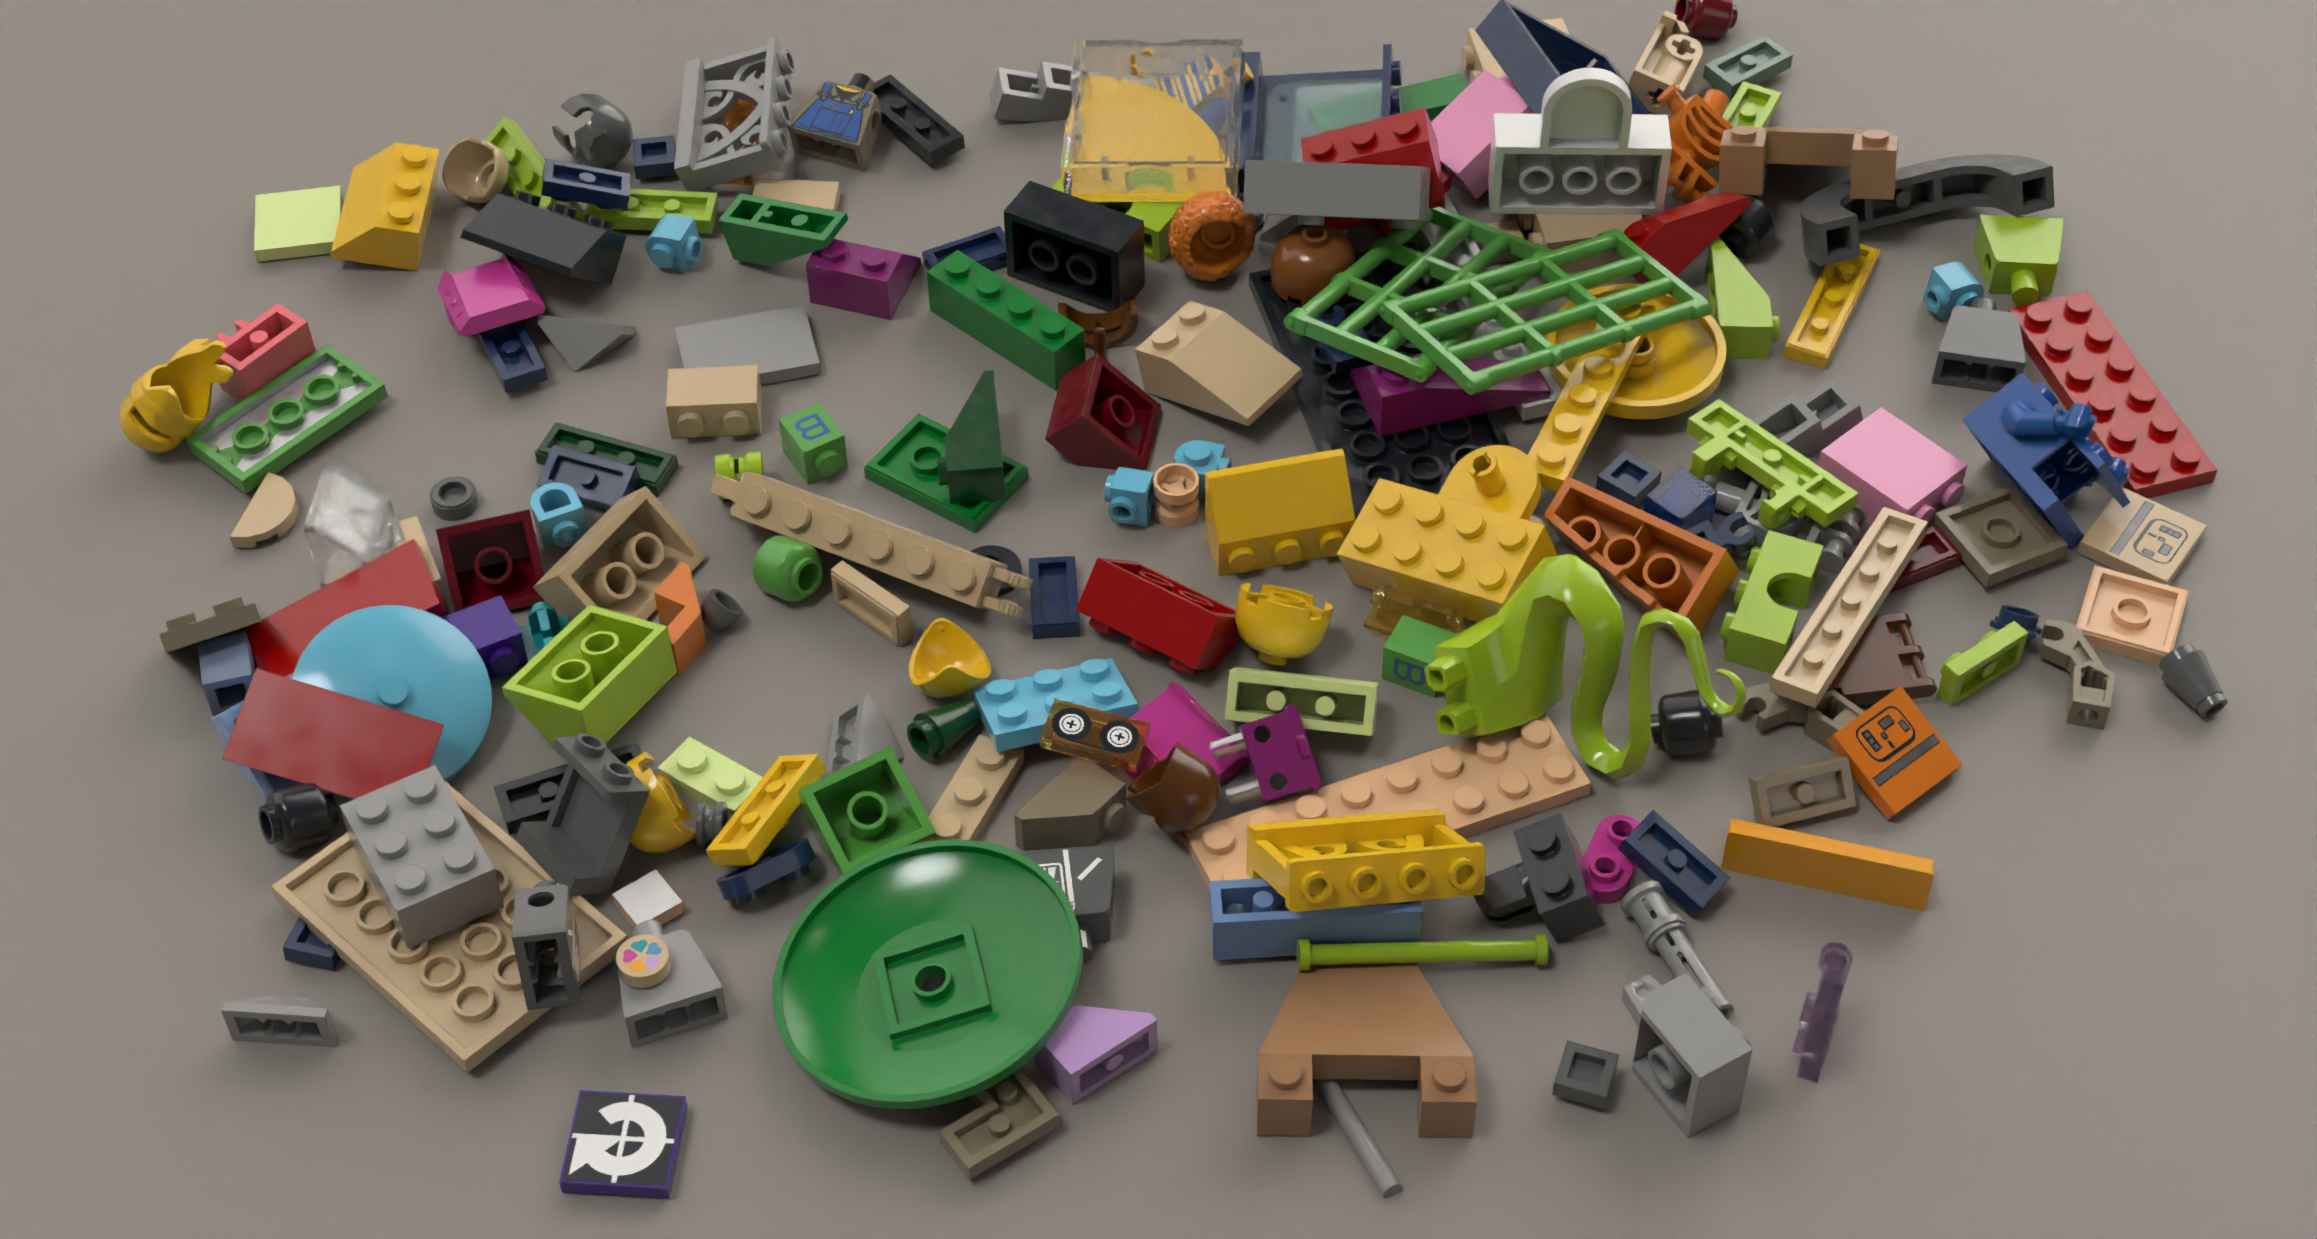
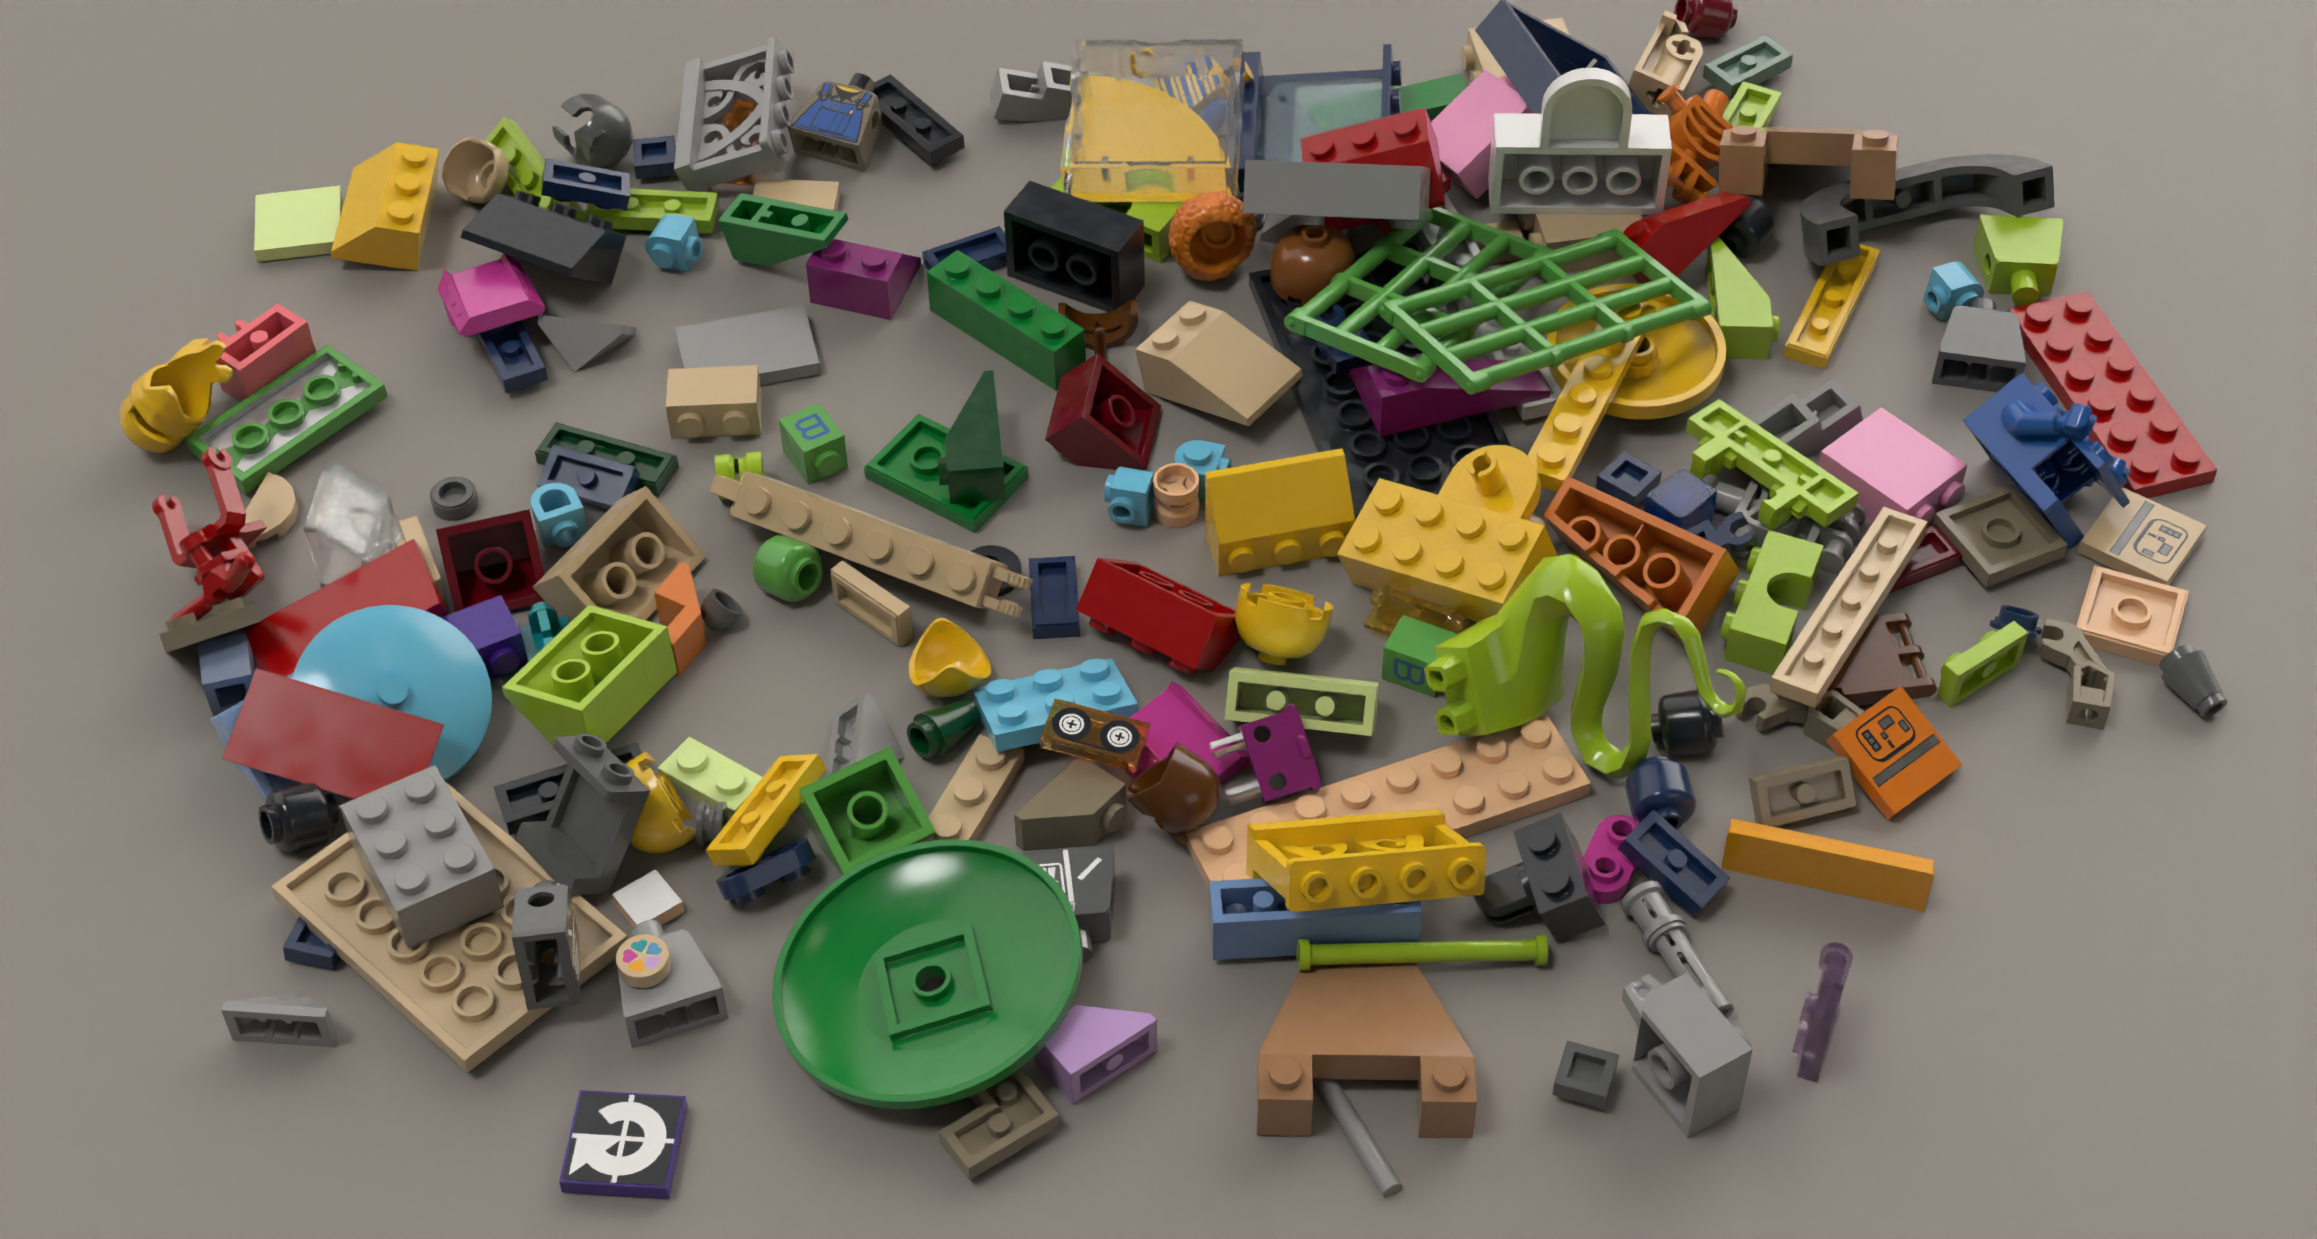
none -> red piece [152,447,267,621]
none -> dark blue head [1625,756,1696,830]

